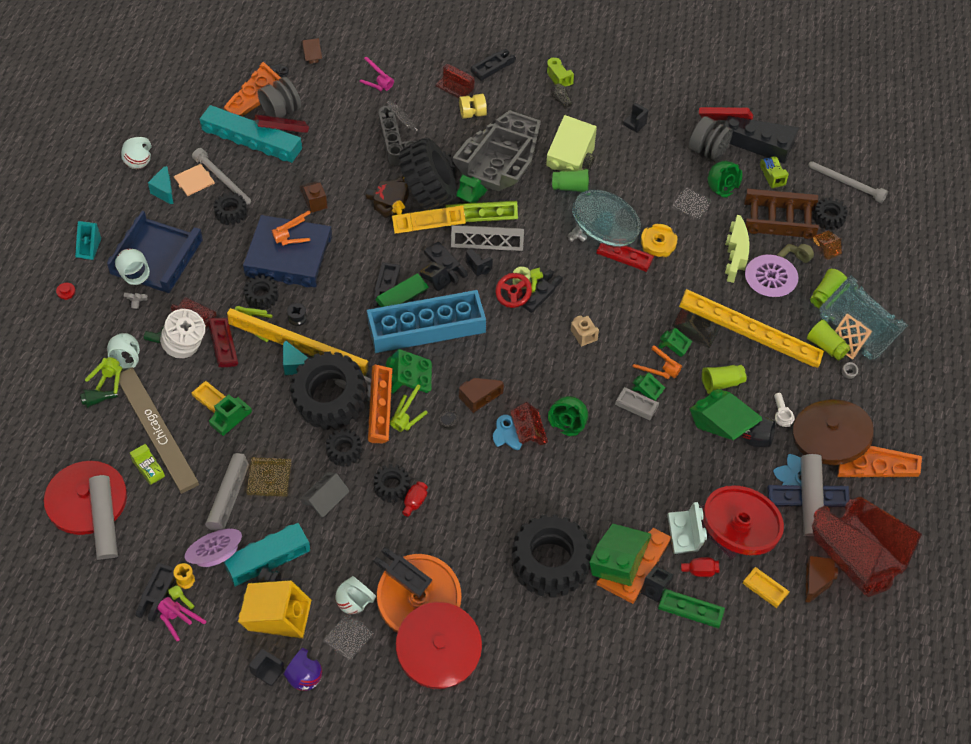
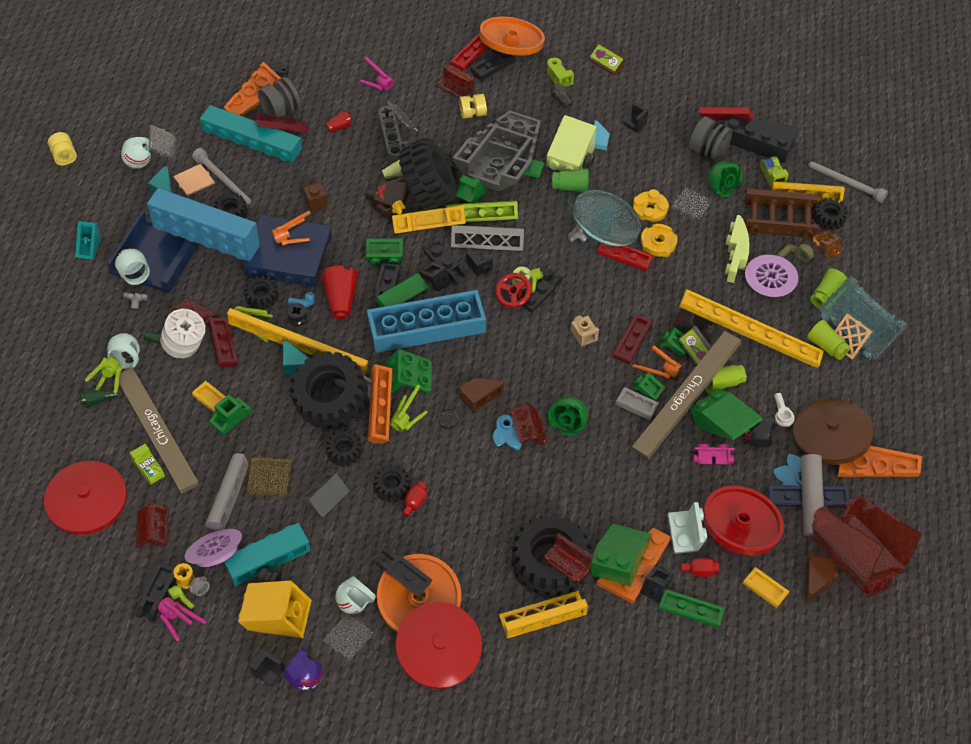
red plate [56,283,75,300] -> none
light grey brick [89,475,118,560] -> none
reddish brown slope [301,38,322,64] -> none
light grey hinge [841,362,858,379] -> none
none -> light yellow wheel [48,132,77,166]
none -> clear red panel [135,502,169,548]
none -> dark azure brick [147,188,260,262]
none -> clear piece [149,125,176,159]
none -> light grey plate [189,576,210,596]
none -> dark azure arm [287,292,315,308]
none -> red cone [321,266,358,320]
none -> red cone [326,111,352,132]
none -> green bracket [366,239,403,264]
none -> yellowish green cone [382,160,403,180]
none -> red tile [450,33,489,72]
none -> orange dish [479,17,545,55]
none -> yellow fence [499,591,588,639]
none -> green slope [523,159,544,178]
none -> clear red panel [545,534,593,583]
none -> slope [588,43,625,75]
none -> medium azure tile [594,121,610,150]
none -> dark red tile [612,314,653,365]
none -> dark tan tile [632,331,741,459]
none -> yellow plate [633,189,669,222]
none -> slope [678,326,712,366]
none -> dark pink hinge [692,444,735,465]
none -> yellow brick [771,182,845,203]

